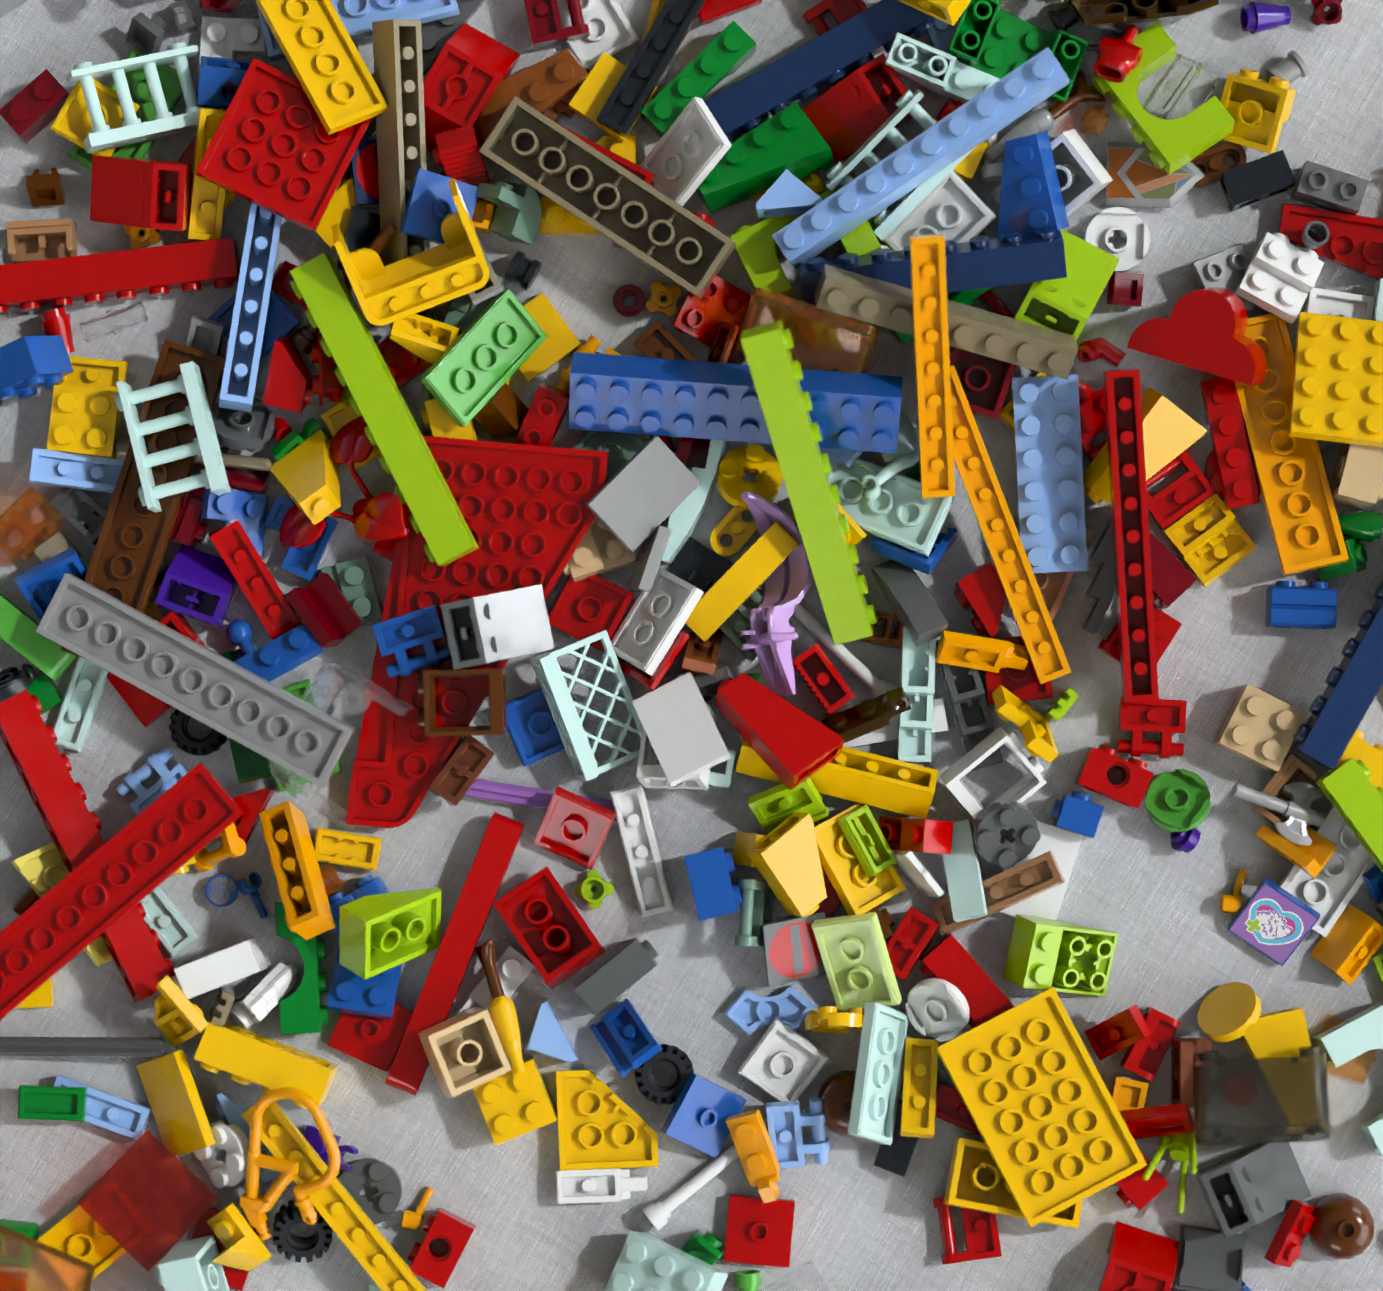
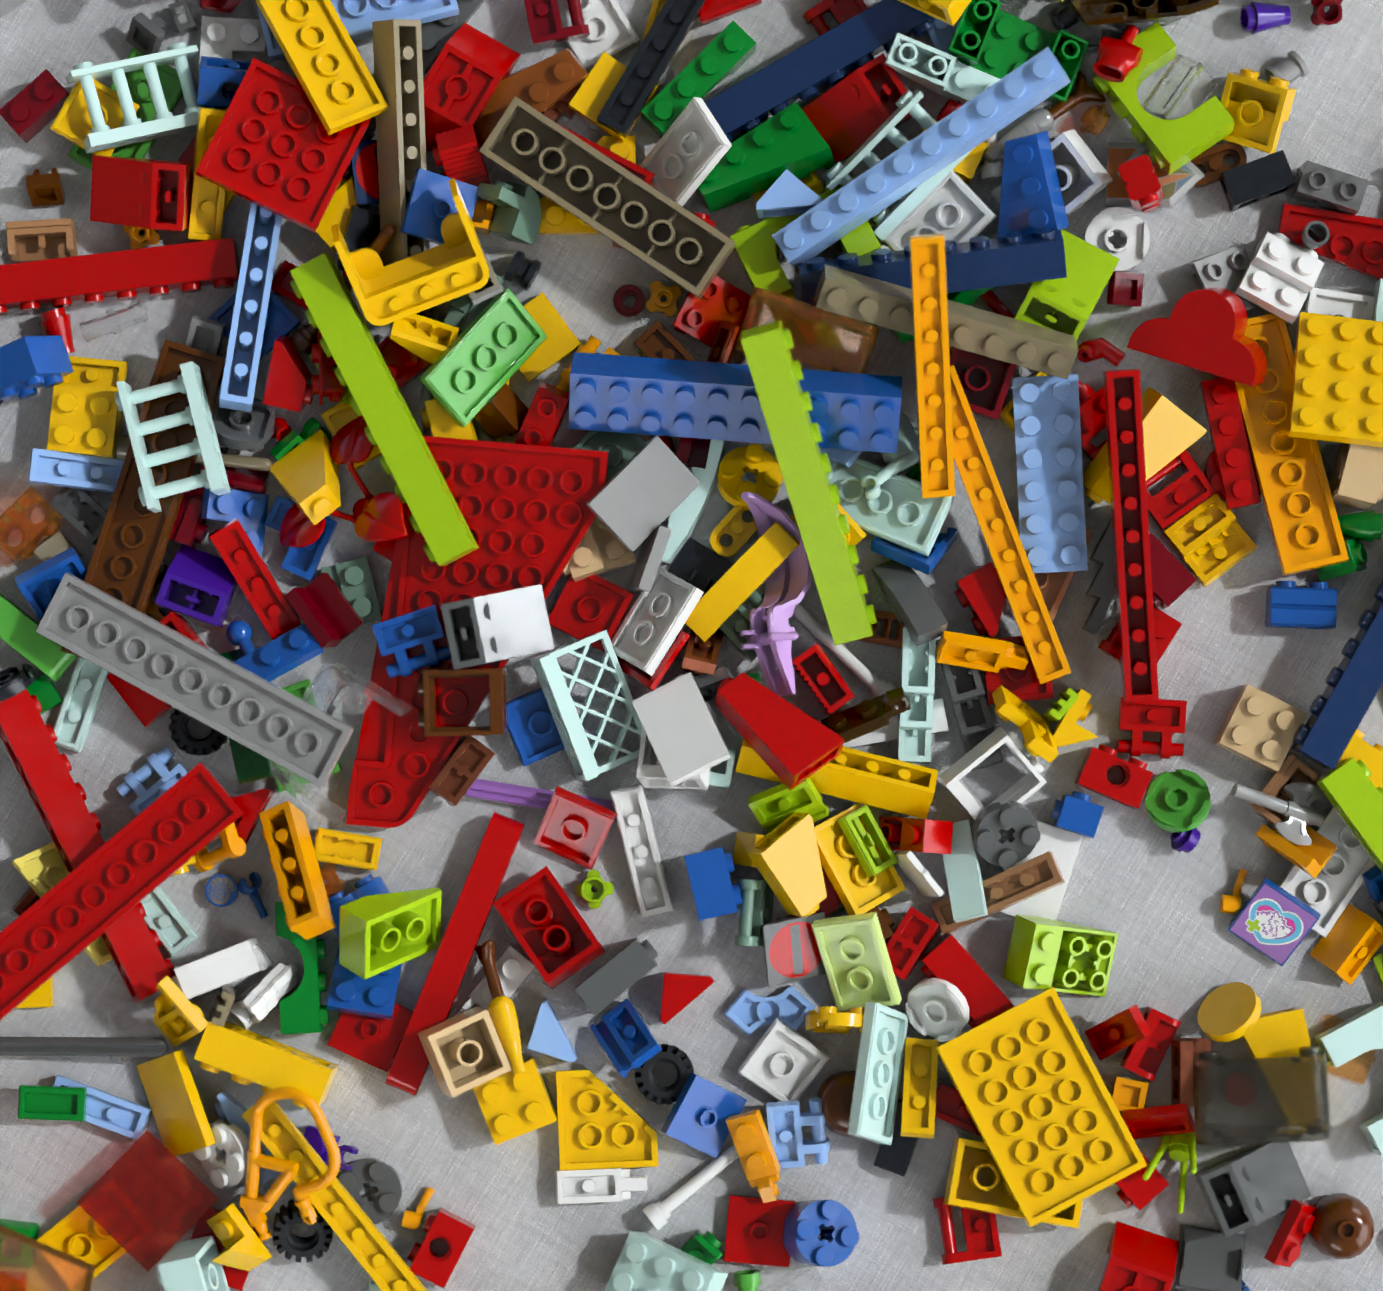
none -> red slope [660,972,715,1025]
none -> brick [782,1199,859,1267]
none -> yellow slope [1052,689,1098,747]
none -> red brick [1117,155,1164,213]

